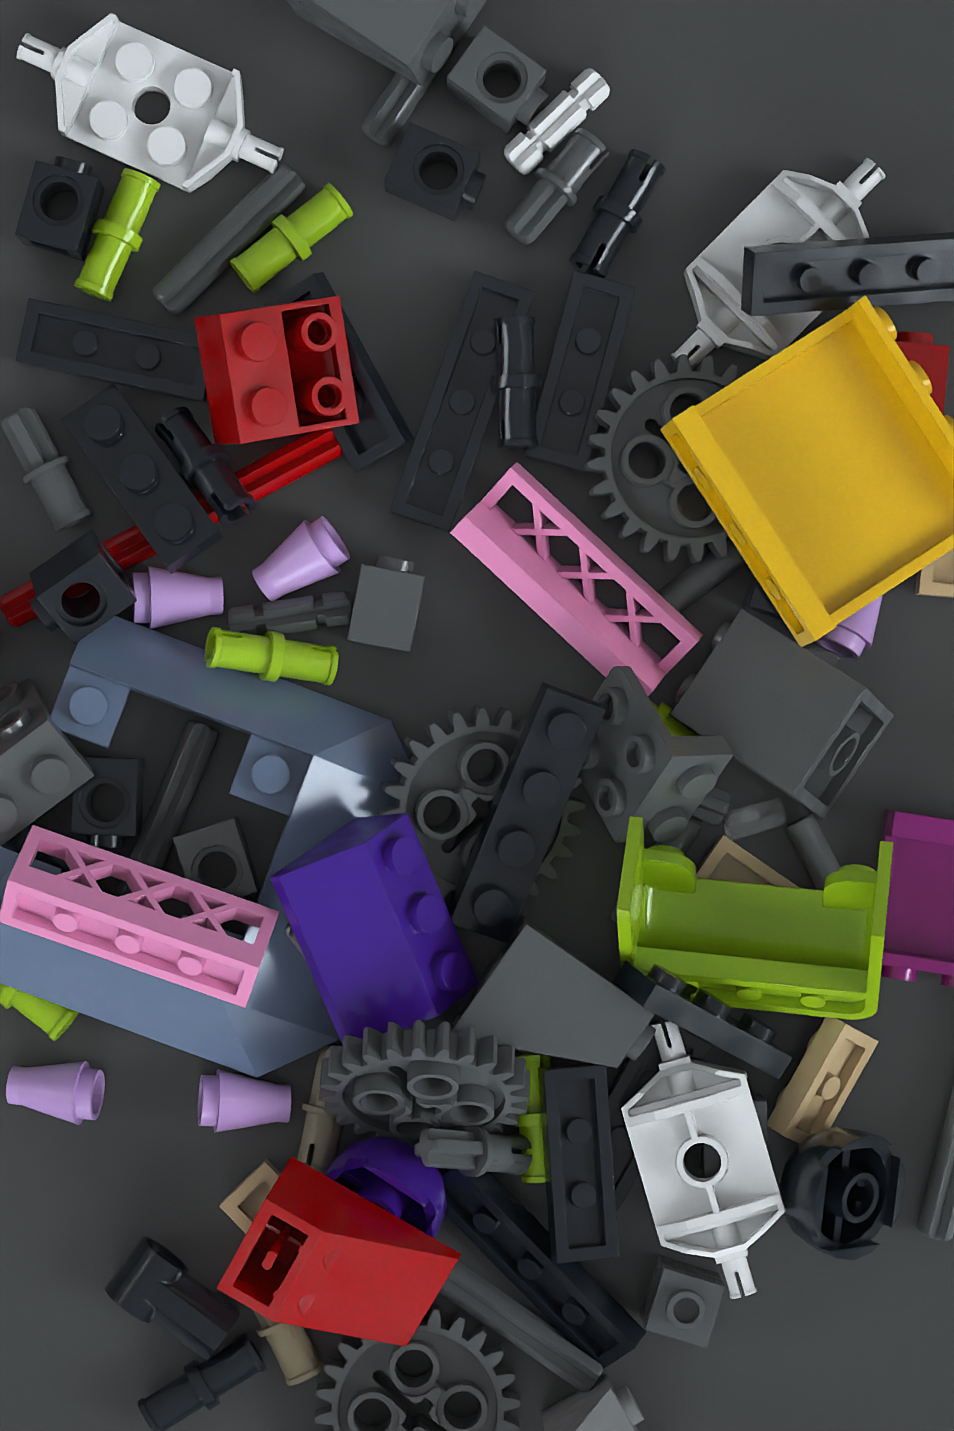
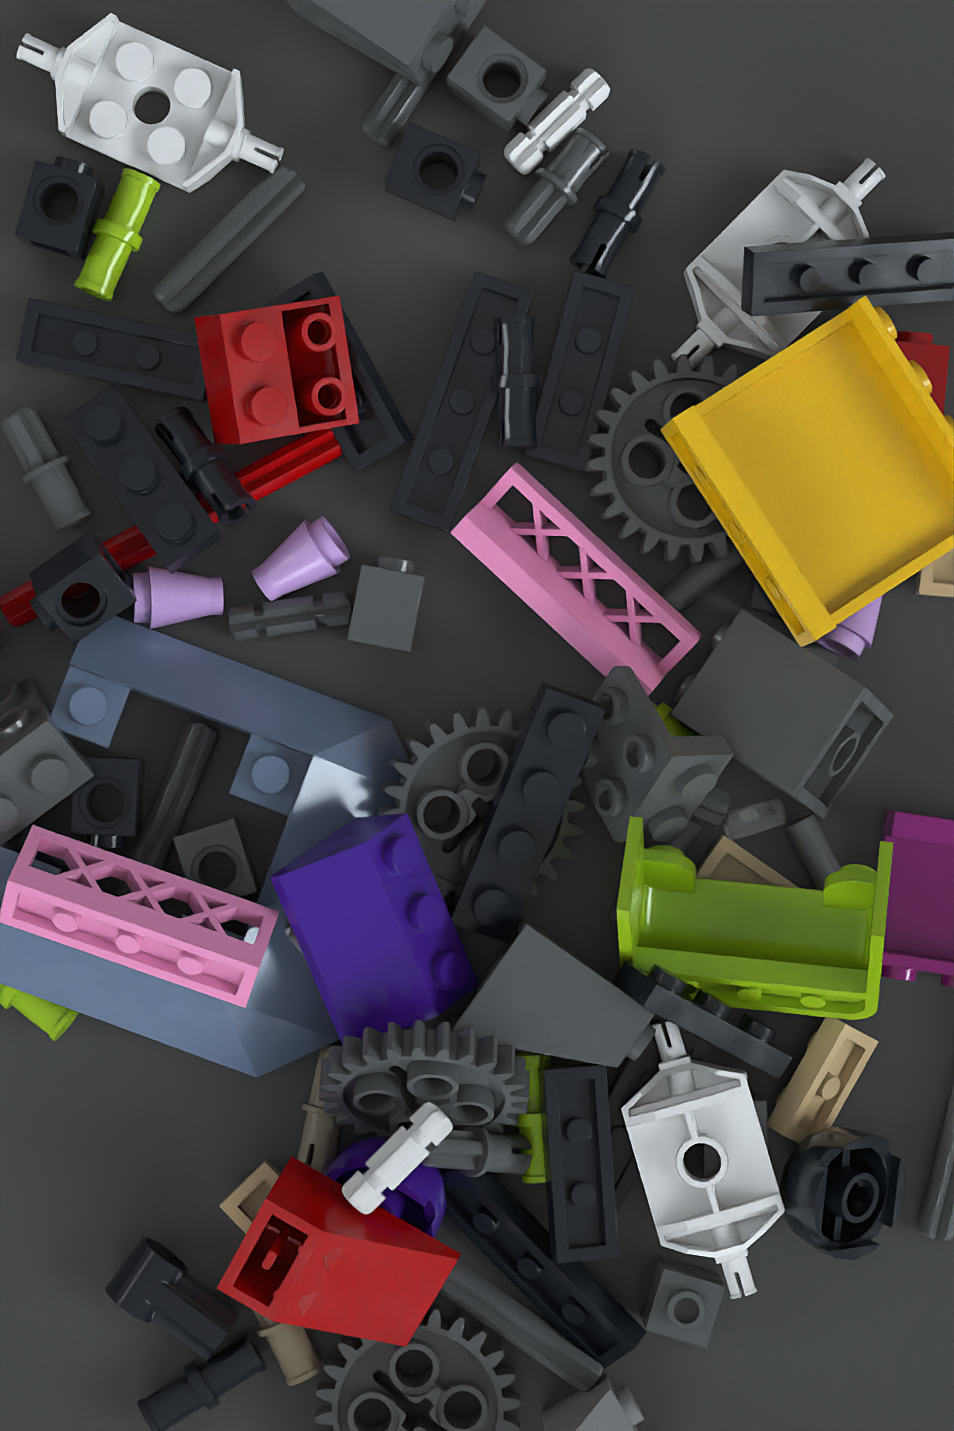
lavender cone [6,1061,105,1125] -> none
lavender cone [198,1069,291,1133] -> none
lime pin [204,627,339,686] -> none
lime pin [229,183,353,294] -> none
none -> white axle [341,1101,453,1215]

